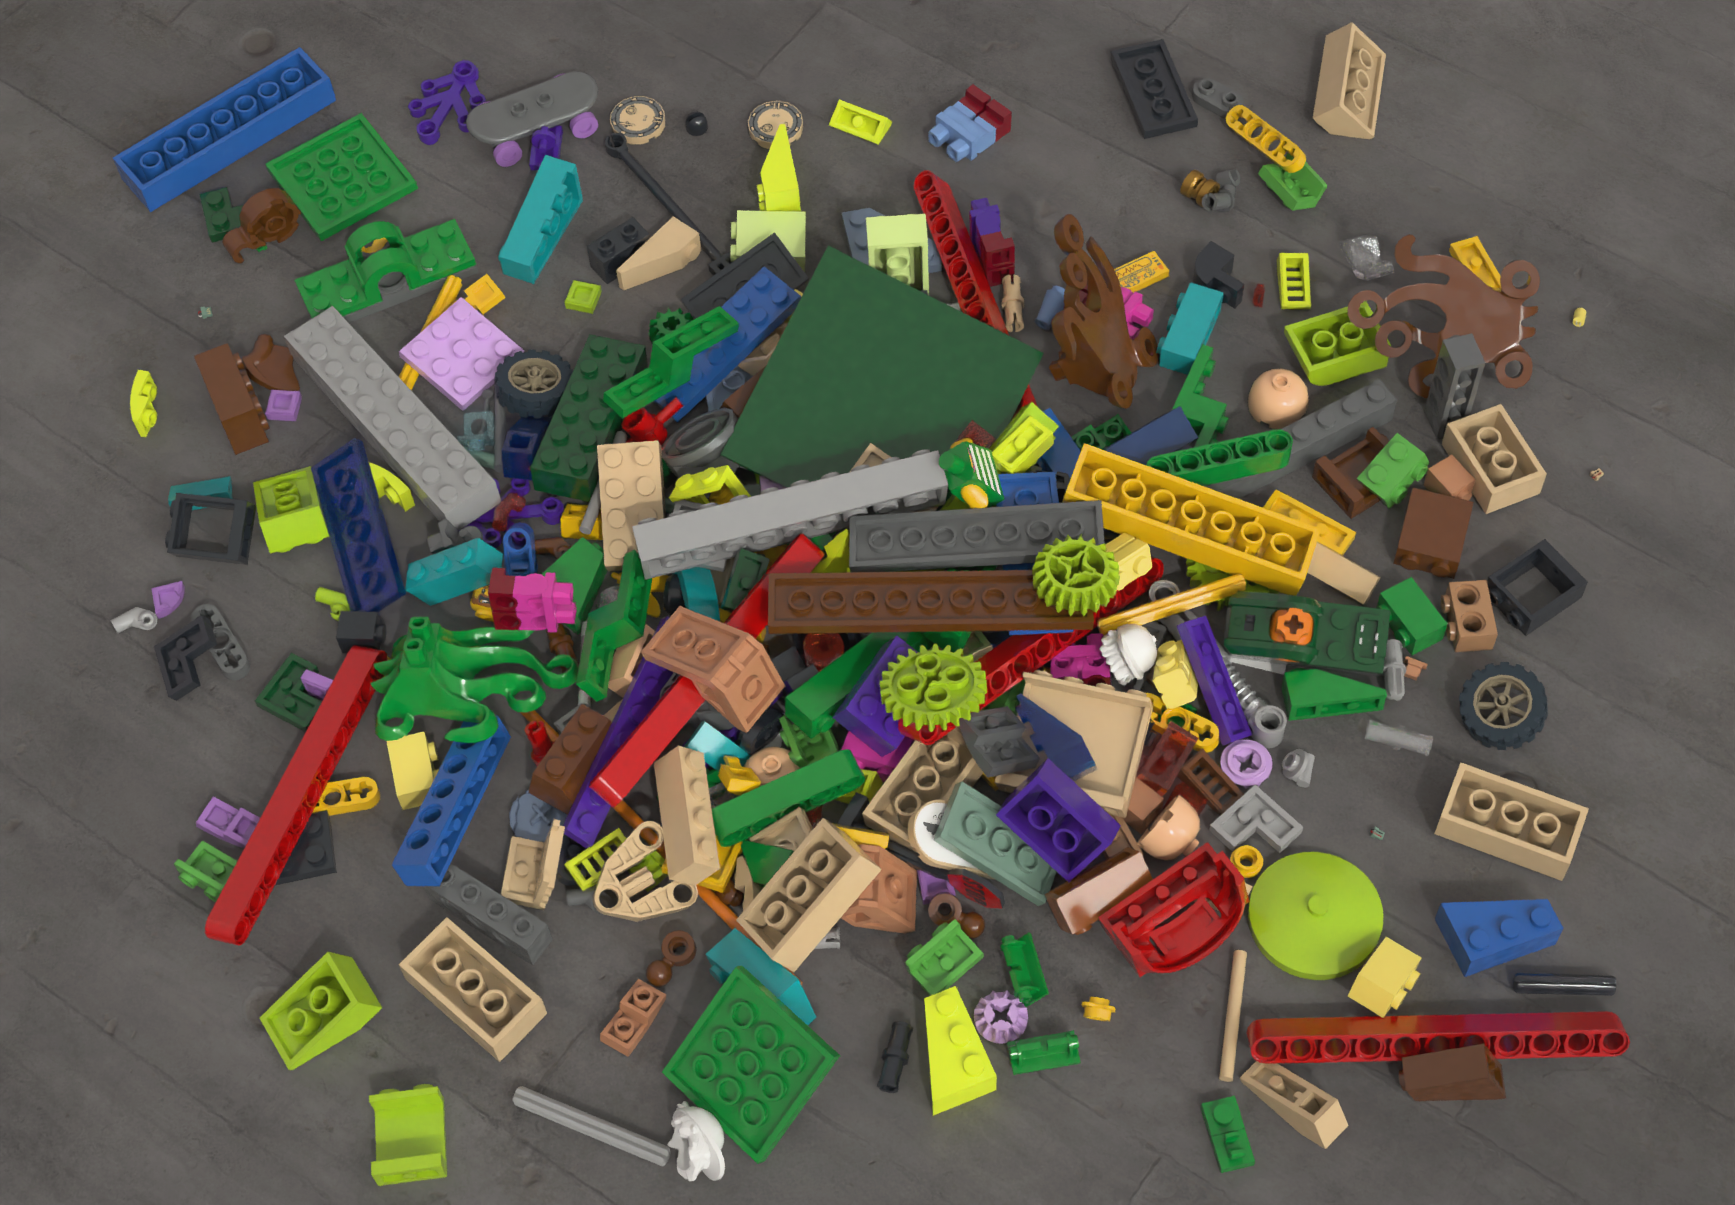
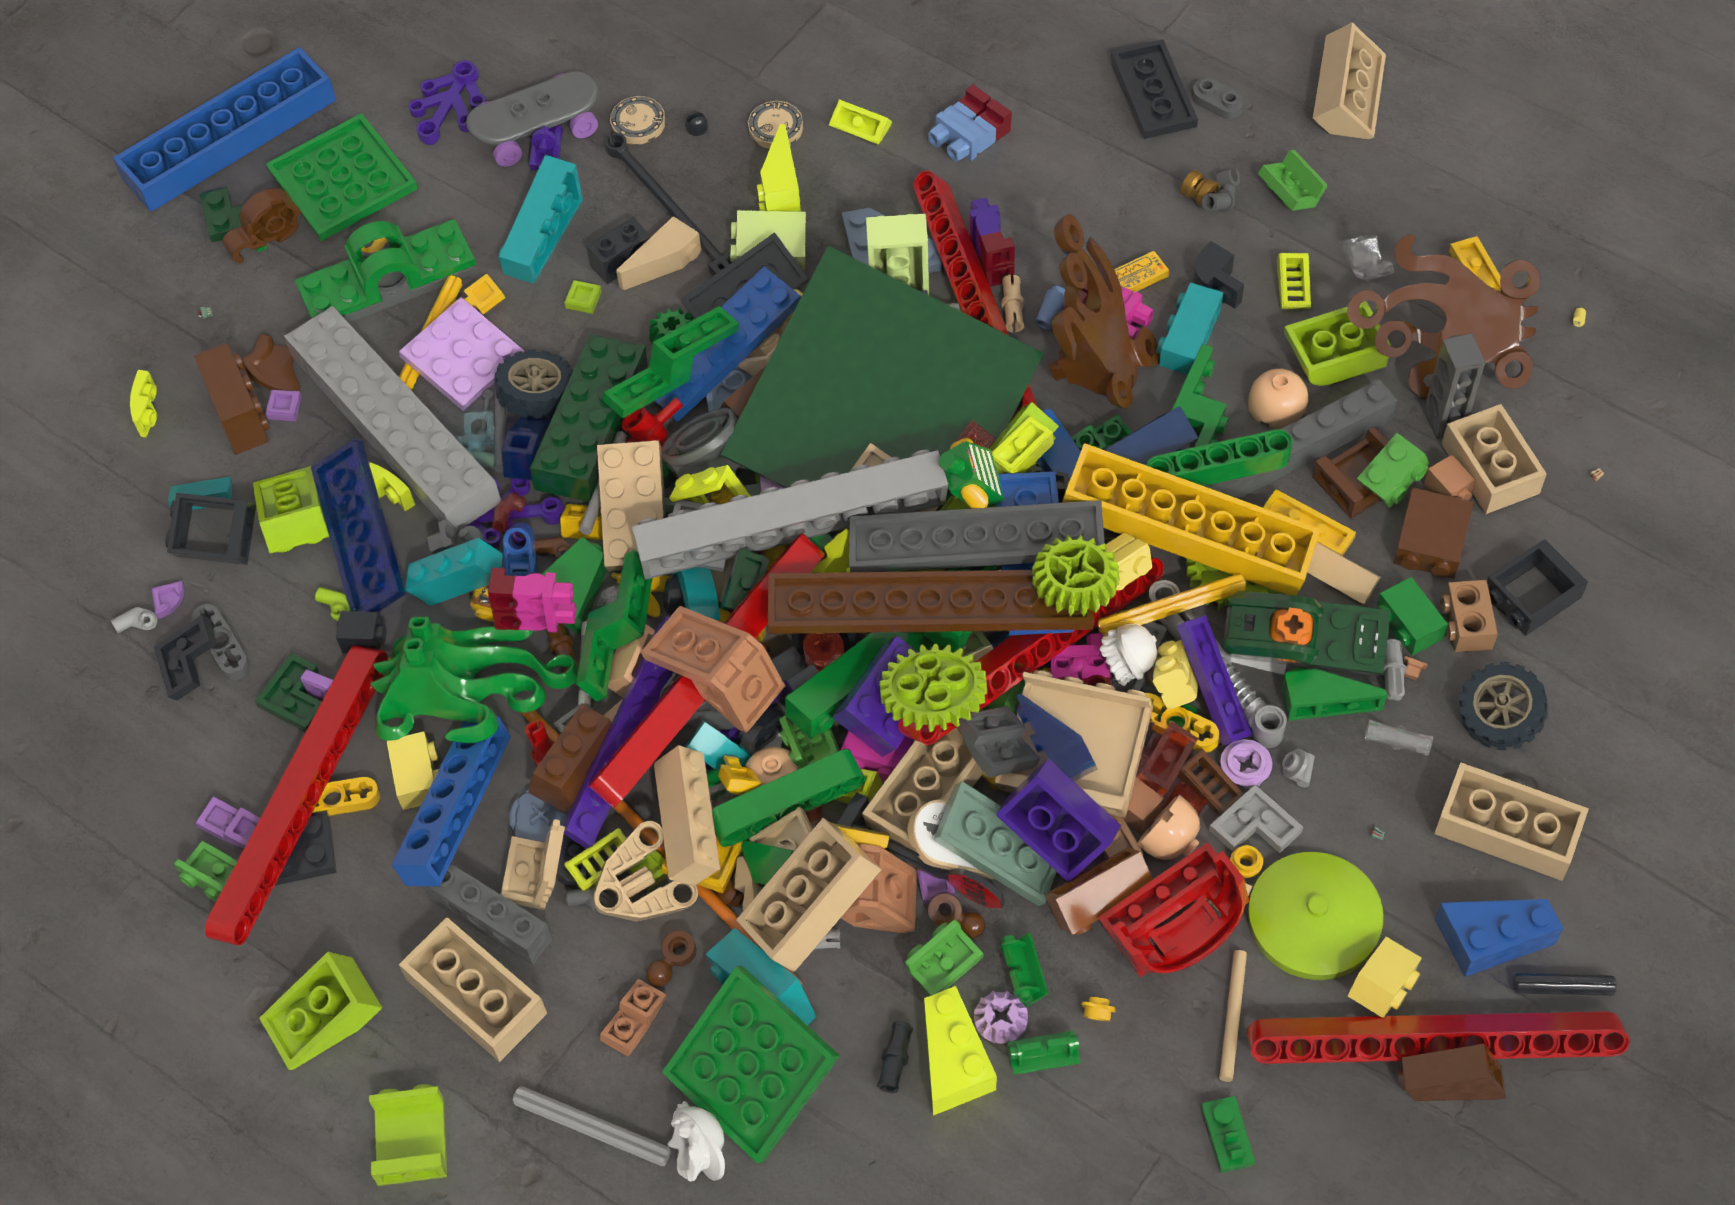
yellow beam [1226,105,1306,173] -> none
tan slope [1240,1061,1348,1149] -> none
clear red piece [1253,284,1265,307] -> none

